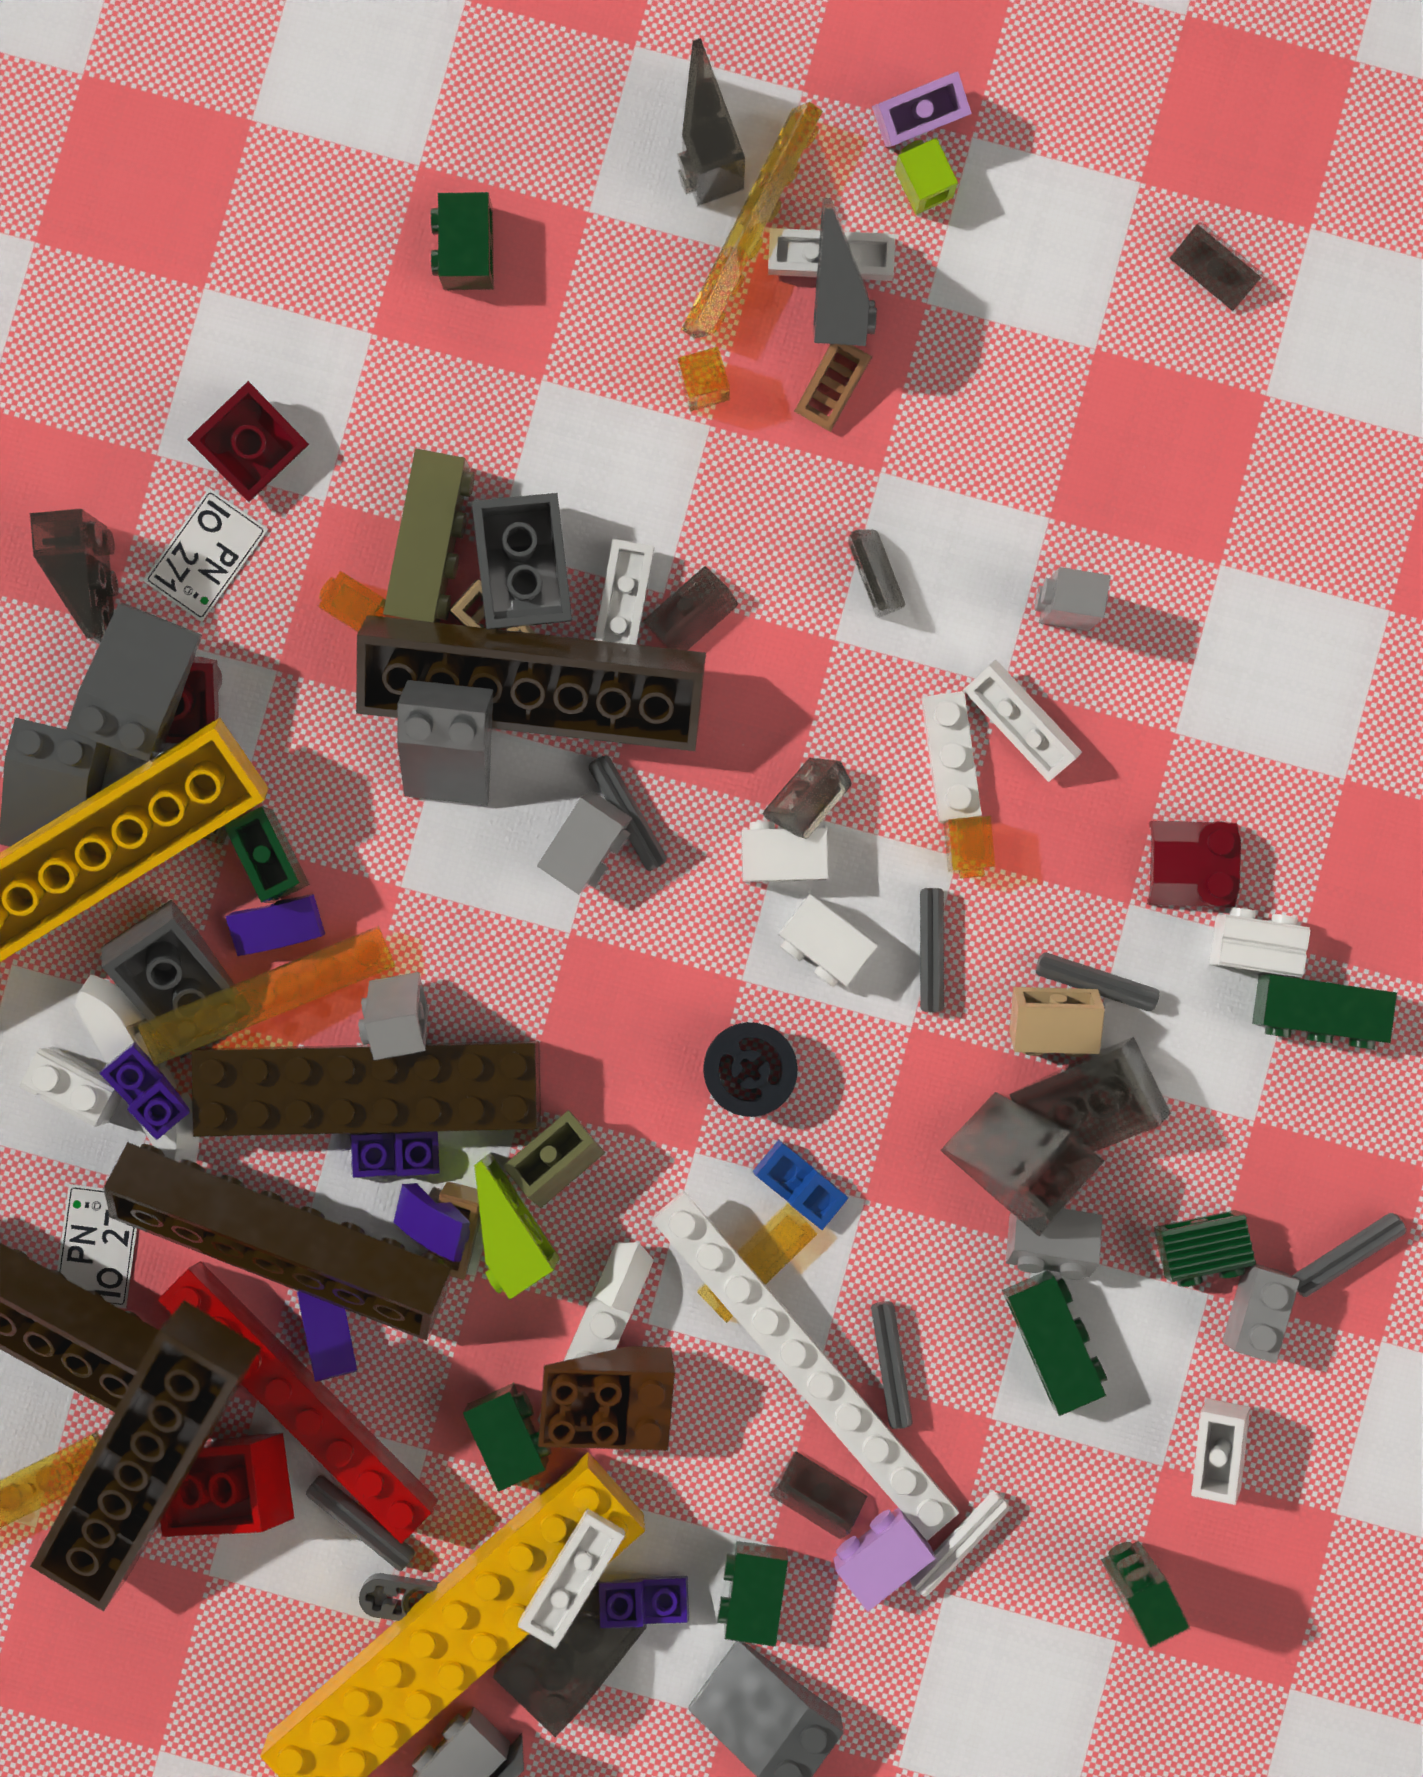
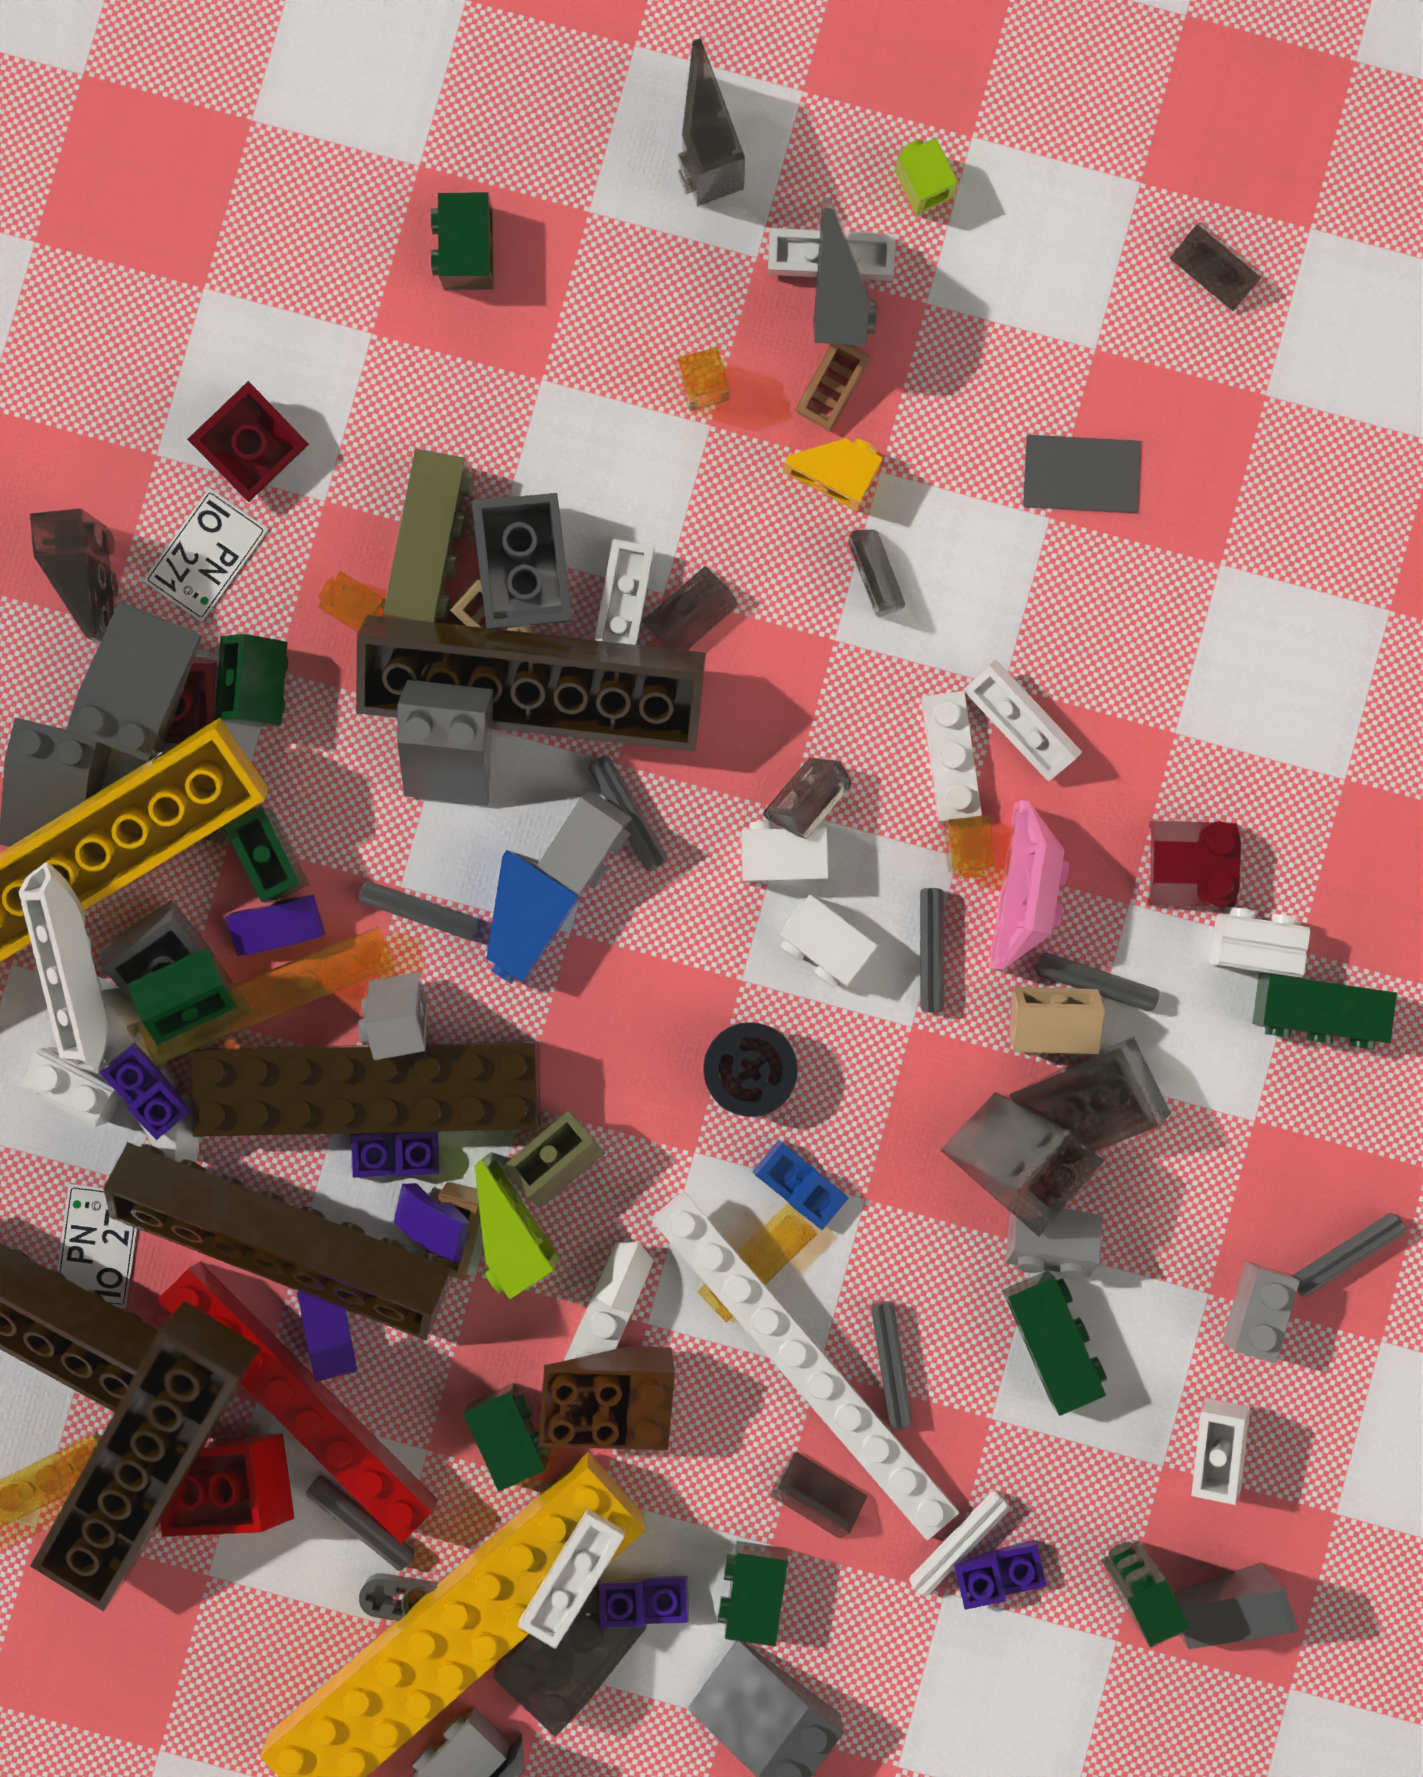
clear yellow plate [681,102,823,339] -> none
lavender brick [833,1508,935,1612] -> none
lavender brick [872,71,972,147] -> none
light grey brick [1034,567,1111,631] -> none
dark green brick [1154,1210,1256,1287] -> none
none -> white brick [19,862,109,1074]
none -> dark green brick [127,947,238,1045]
none -> dark green brick [214,634,288,727]
none -> dark grey axle [359,881,481,941]
none -> blue slope [486,850,581,984]
none -> yellow slope [783,438,883,511]
none -> dark purple slope [954,1540,1047,1610]
none -> bright pink wedge [989,800,1069,970]
none -> dark grey sticker [1023,435,1141,513]
none -> dark grey slope [1173,1563,1299,1649]

